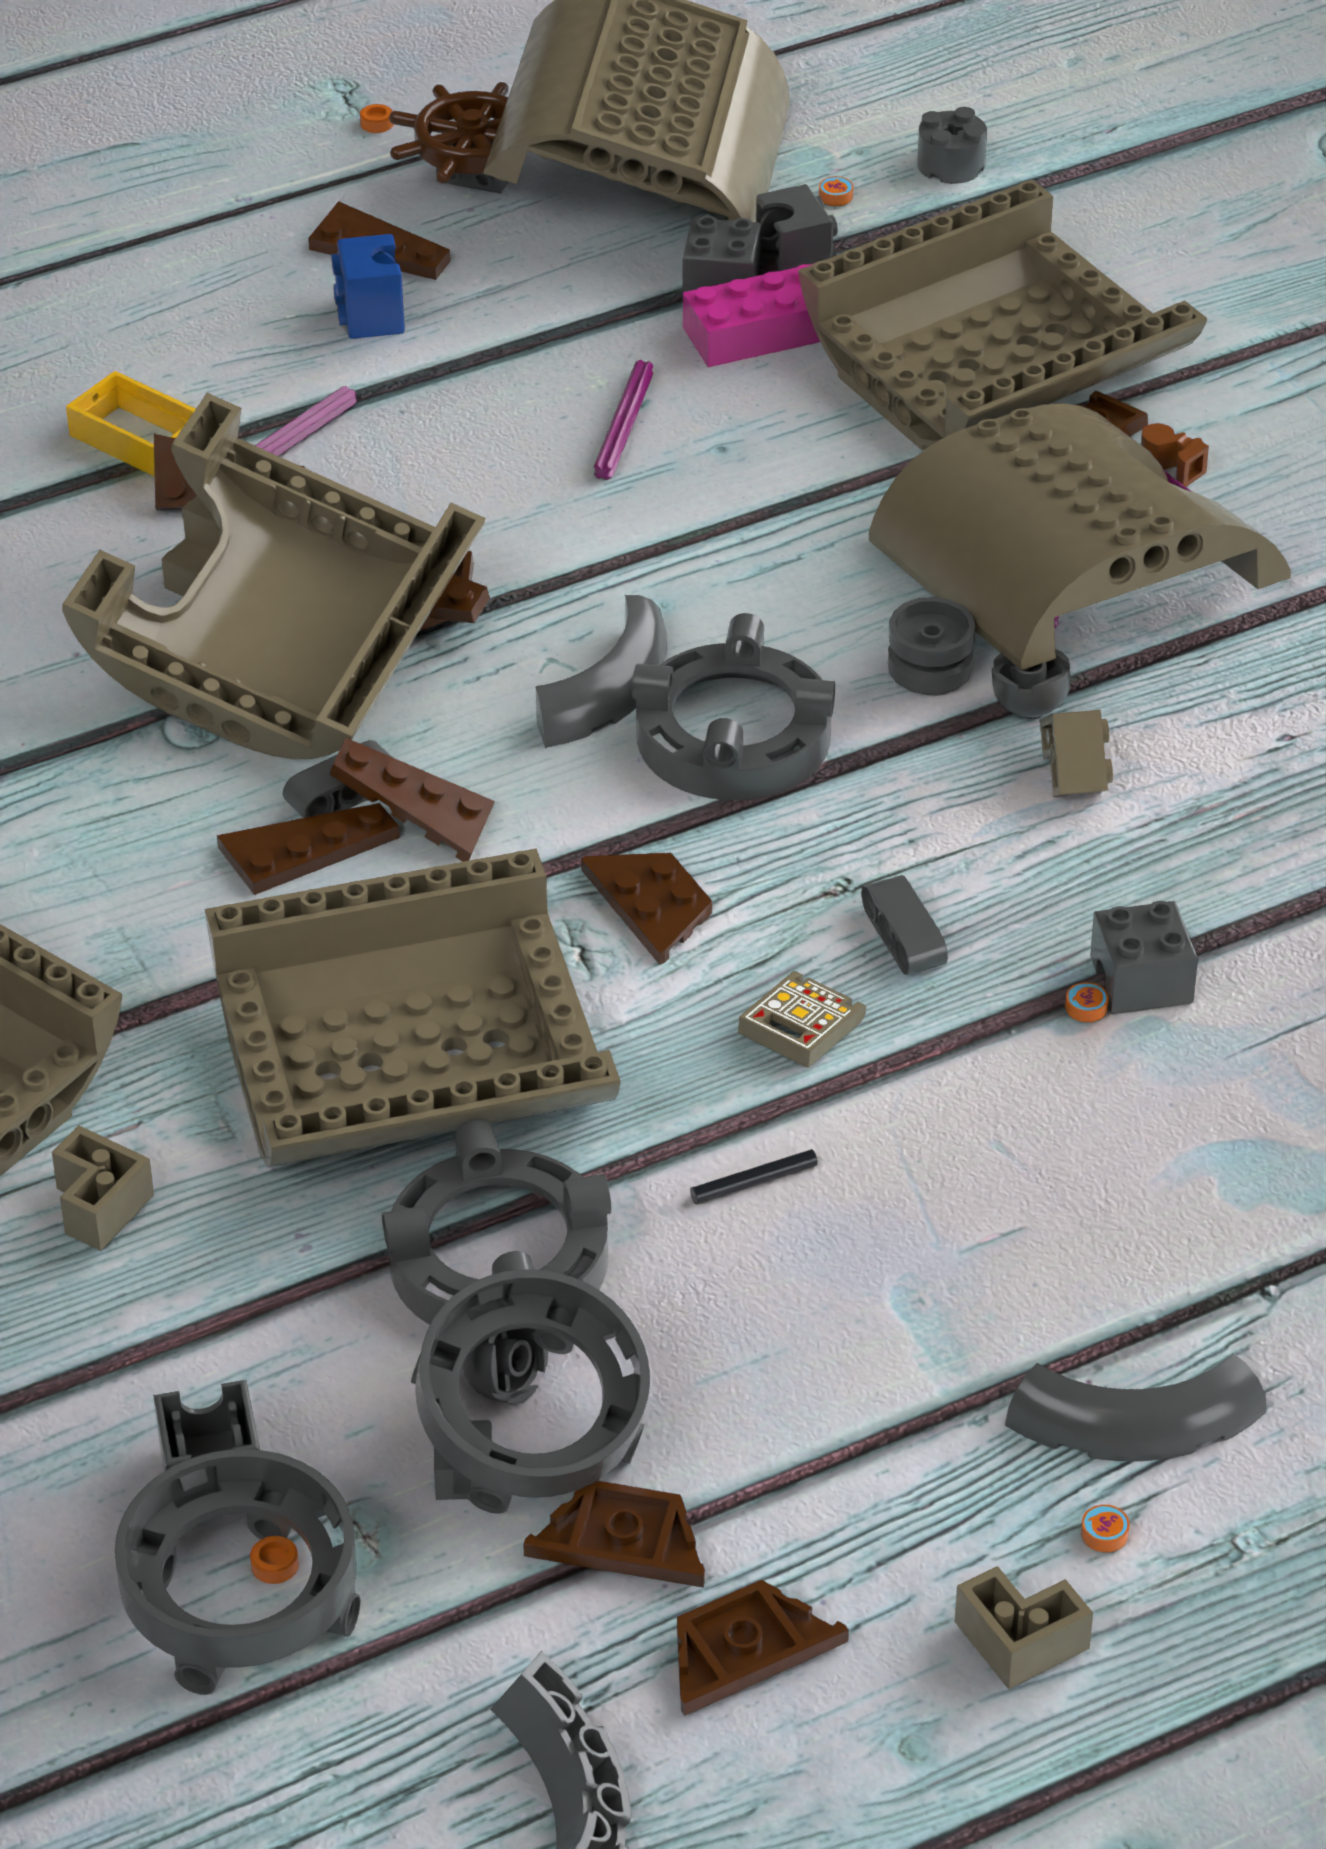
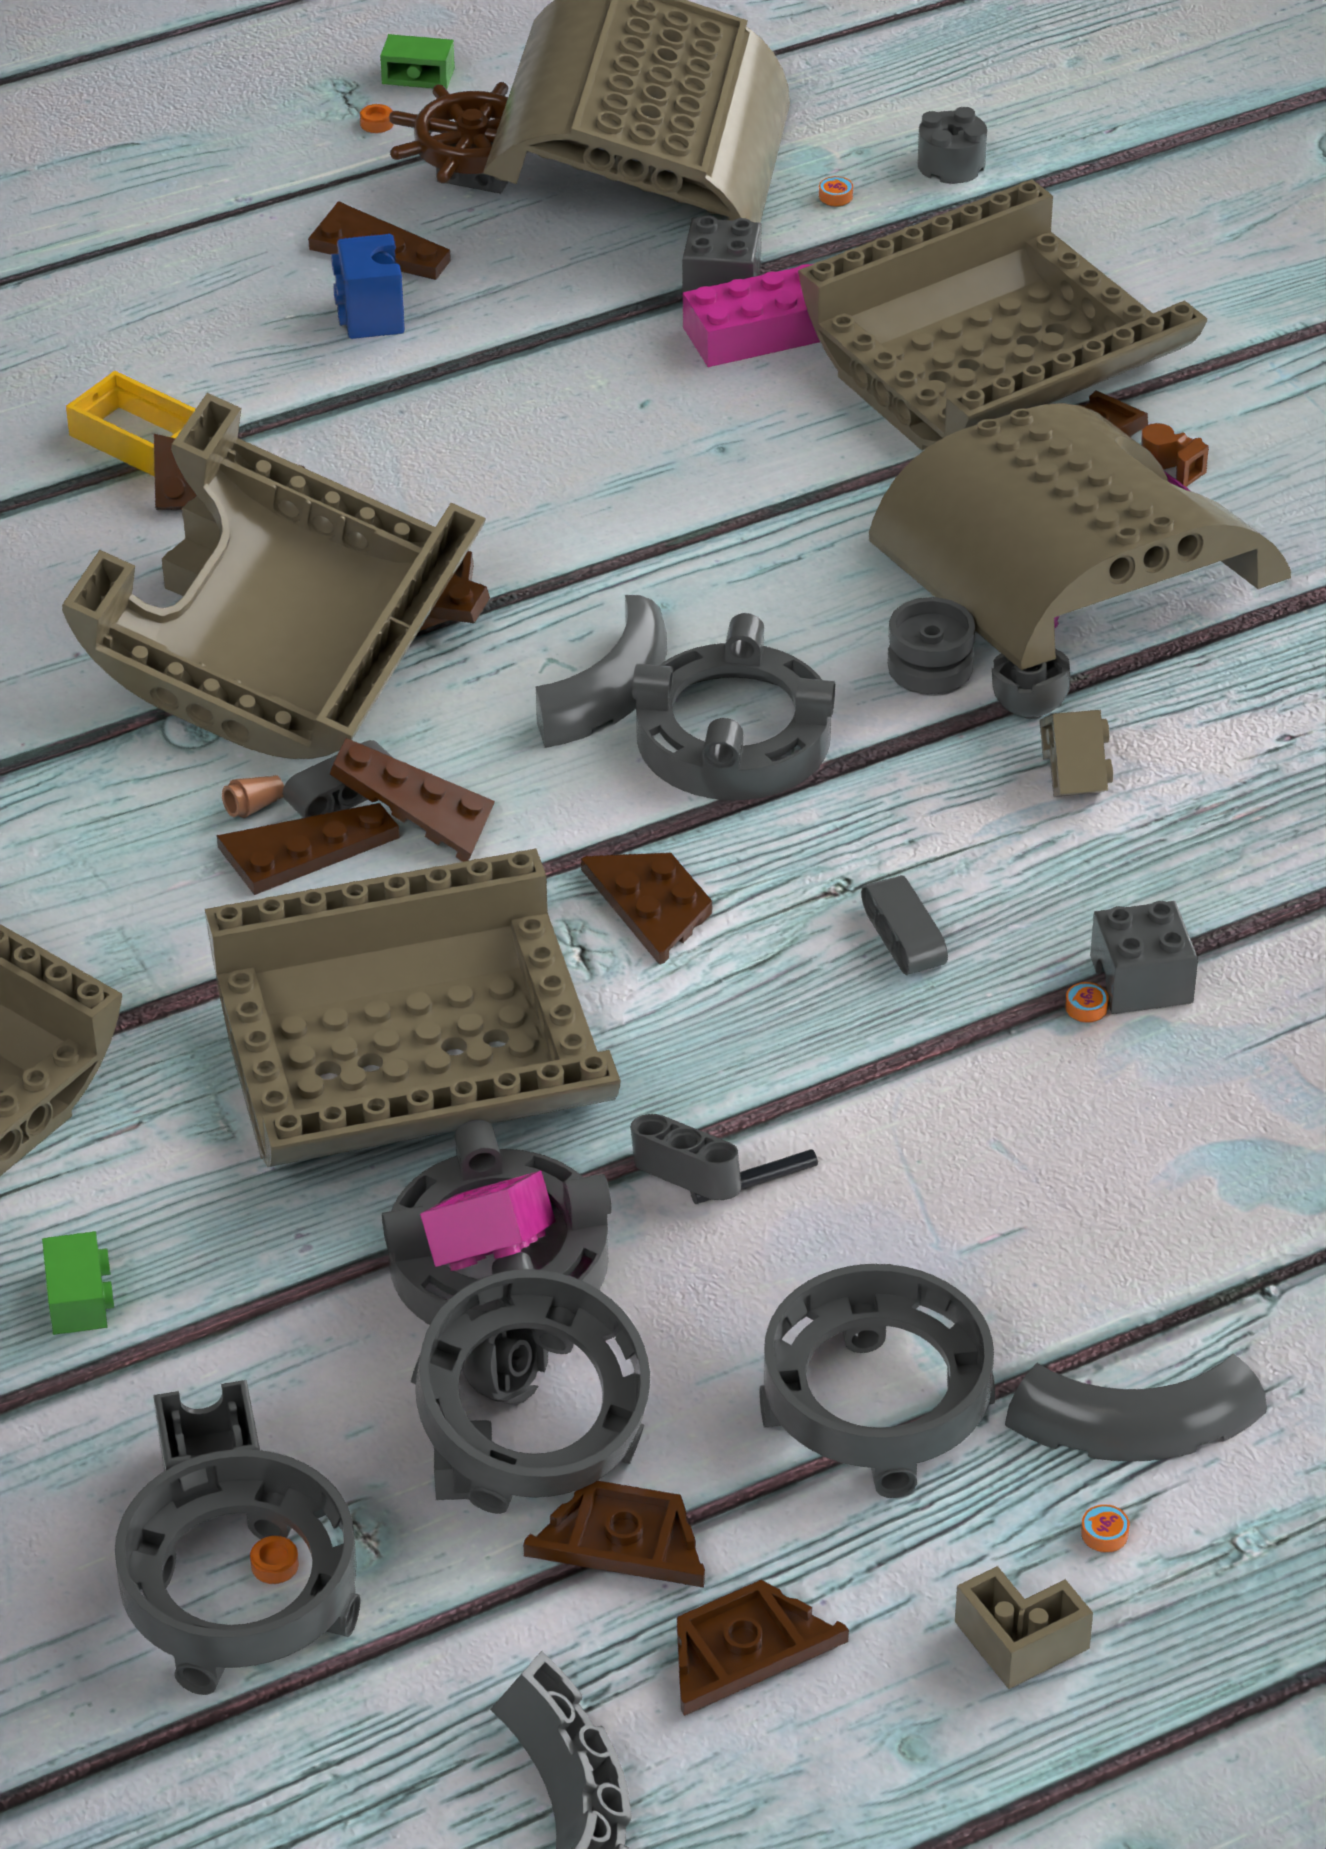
dark tan brick [52,1125,154,1251] -> none
axle [255,386,356,456] -> none
magenta axle [594,359,654,480] -> none
dark tan container [738,971,866,1068] -> none
dark grey piece [756,184,838,271] -> none
none -> bright green brick [42,1231,115,1335]
none -> nougat cone [222,775,284,818]
none -> bright green brick [380,34,455,89]
none -> dark pink brick [420,1170,556,1271]
none -> dark grey beam [630,1114,741,1200]
none -> dark grey piece [759,1264,995,1498]

